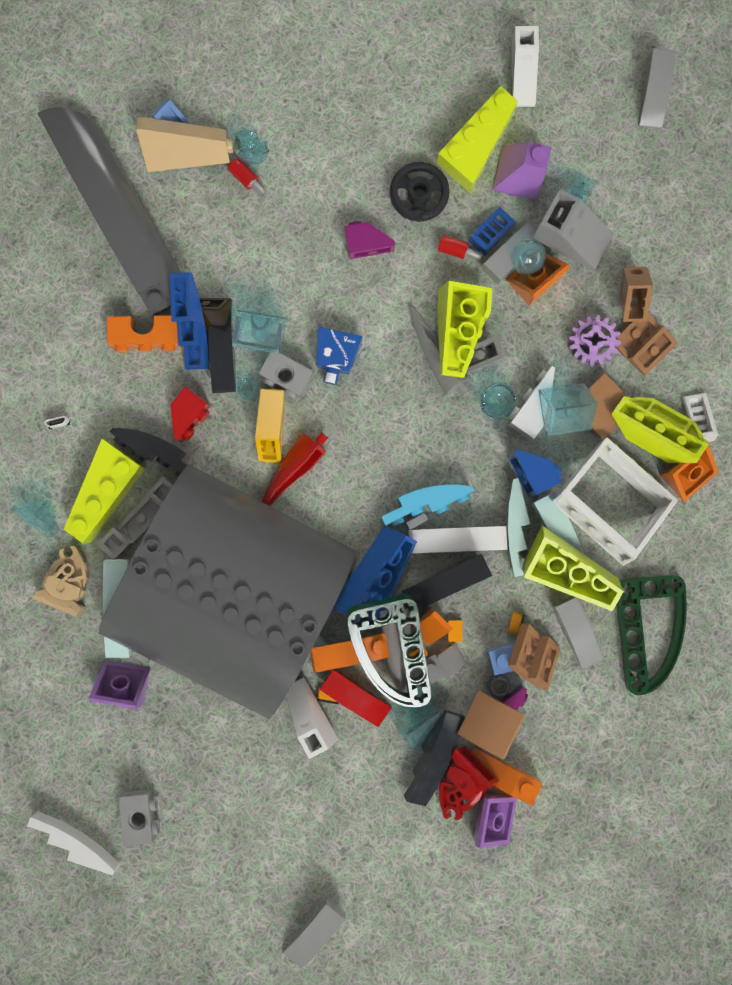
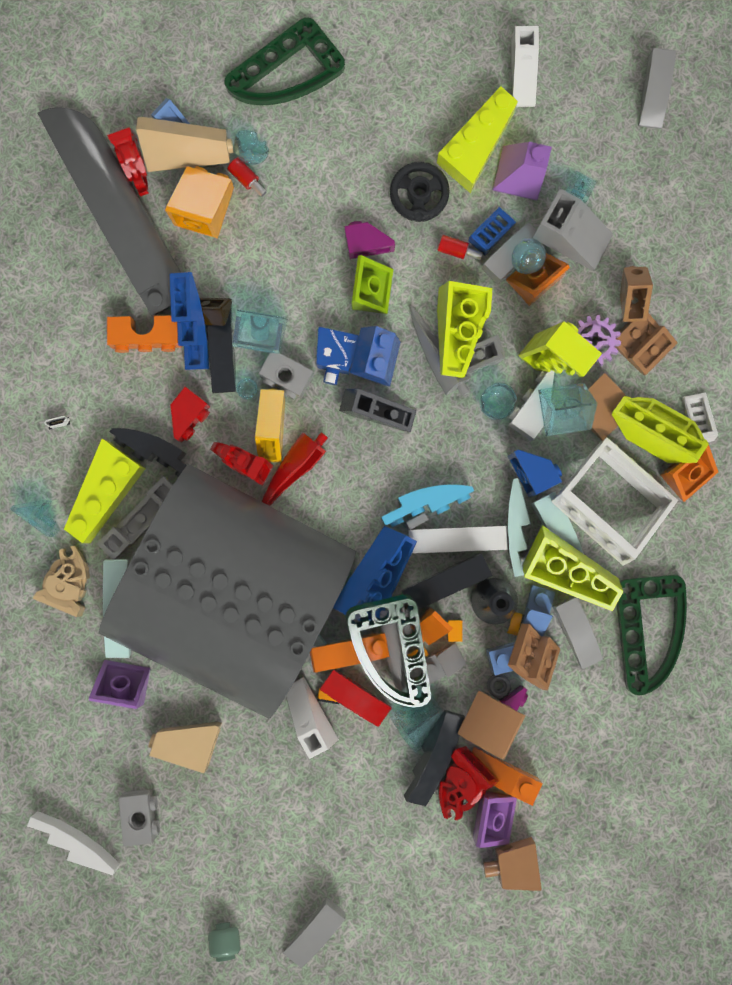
none -> red piece [107,127,149,197]
none -> tan slope [148,722,222,773]
none -> light orange slope [165,166,234,239]
none -> sand green head [208,922,241,962]
none -> red piece [210,442,273,486]
none -> dark green beam [224,17,345,106]
none -> black slope [339,388,417,432]
none -> blue slope [350,326,401,386]
none -> lime slope [352,255,394,314]
none -> black cone [471,578,518,625]
none -> medium nougat torso [483,837,542,891]
none -> neon yellow wedge [518,321,602,377]
none -> medium blue slope [523,585,555,636]

